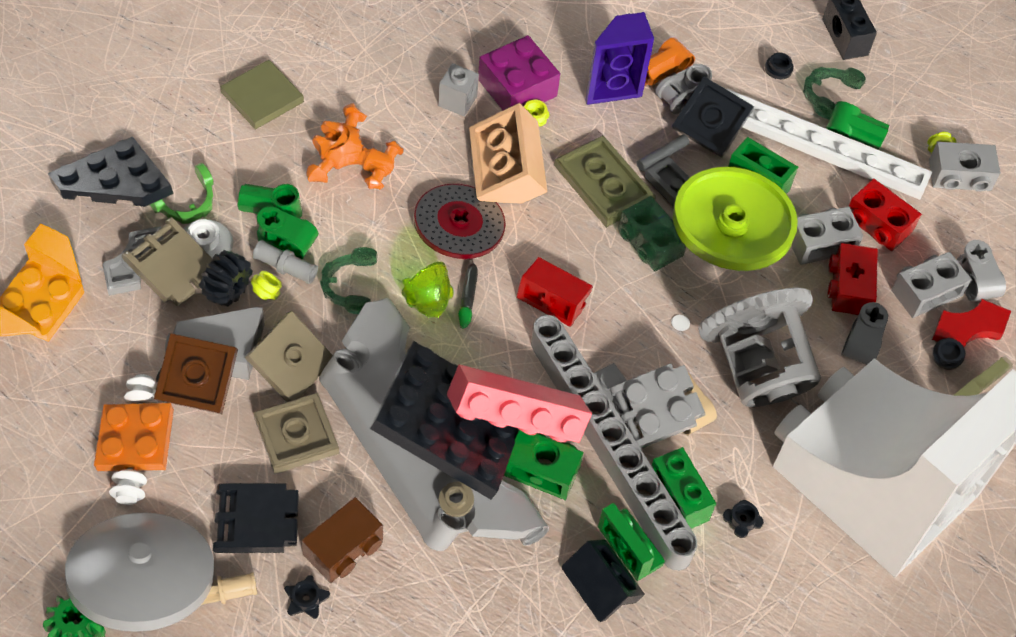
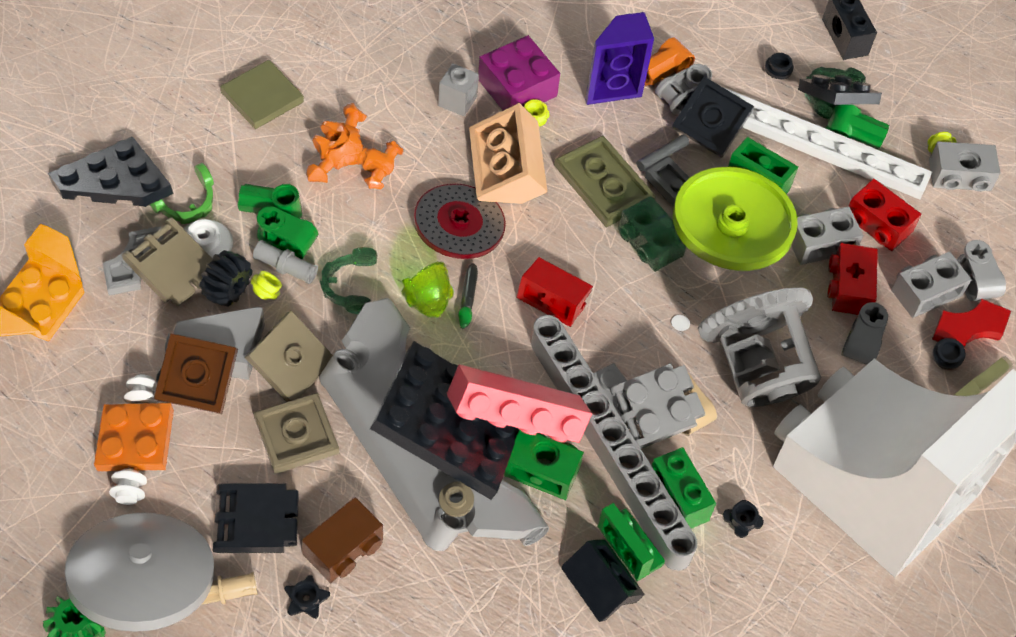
none -> black plate [798,75,882,105]

